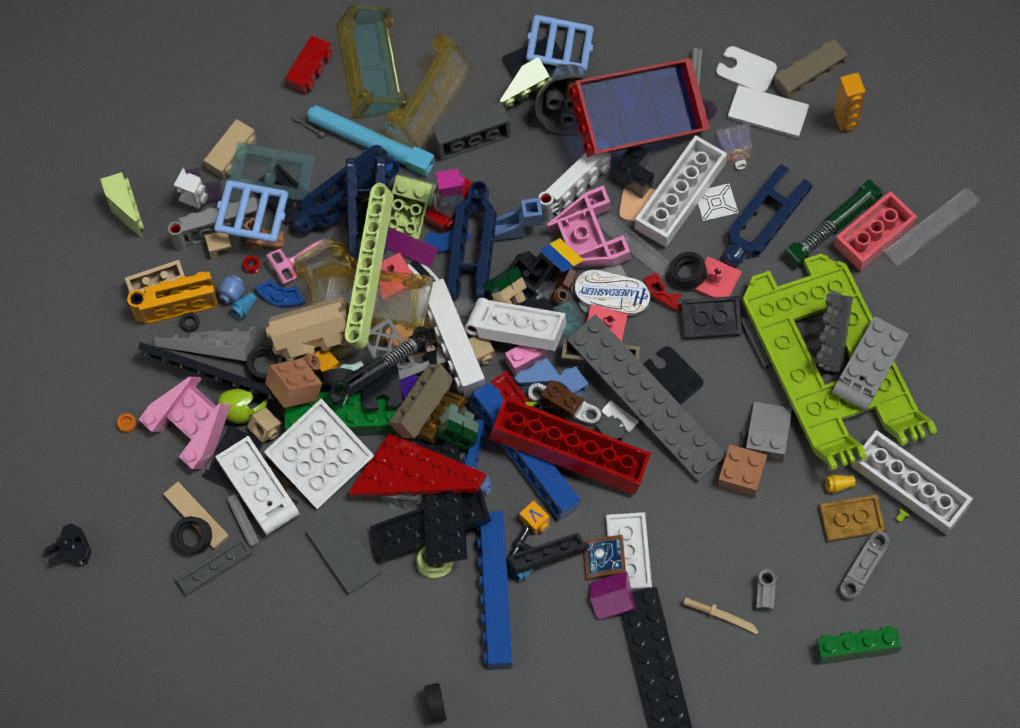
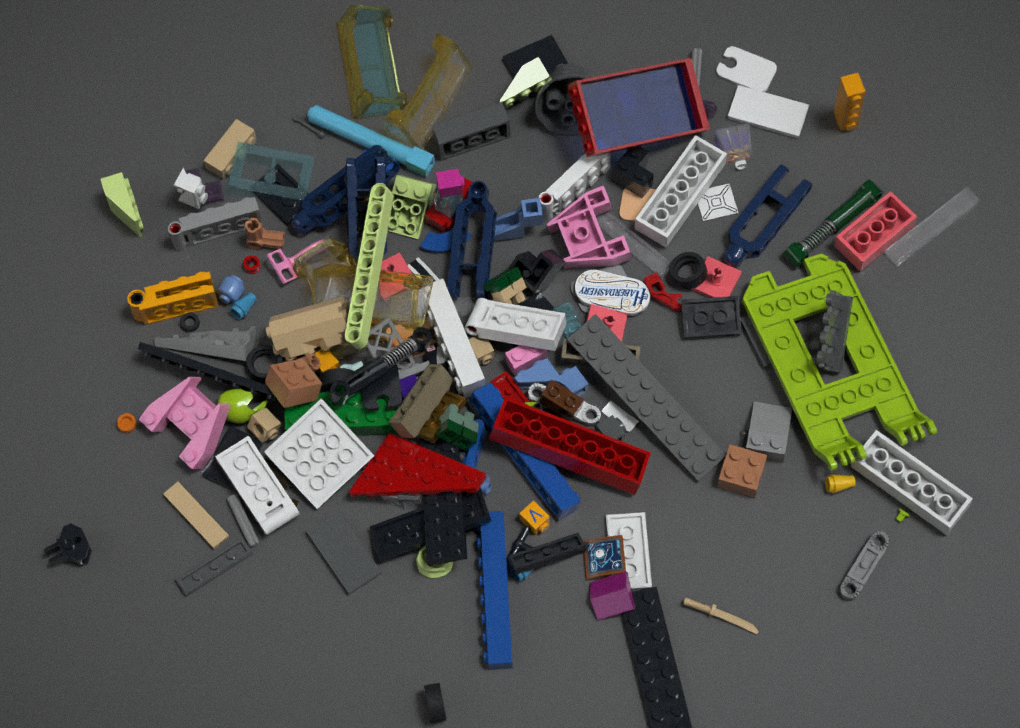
tan brick [124,260,185,293] -> none
black tyre [172,516,212,554] -> none
tan panel [205,232,231,260] -> none
light blue bar [214,180,288,243] -> none
blue tile [254,279,306,308] -> none
red brick [285,35,333,95] -> none
magenta sticker [387,228,439,267] -> none
light blue bar [526,15,594,71] -> none
sticker [539,238,583,272] -> none
reddish brown plate [551,268,576,305] -> none
black piece [643,346,703,405] -> none
light grey piece [756,569,777,611] -> none
dark tan brick [774,39,848,99] -> none
green brick [816,626,901,664] -> none
pearl gold tile [819,494,886,543] -> none
light grey hinge [832,316,909,411] -> none

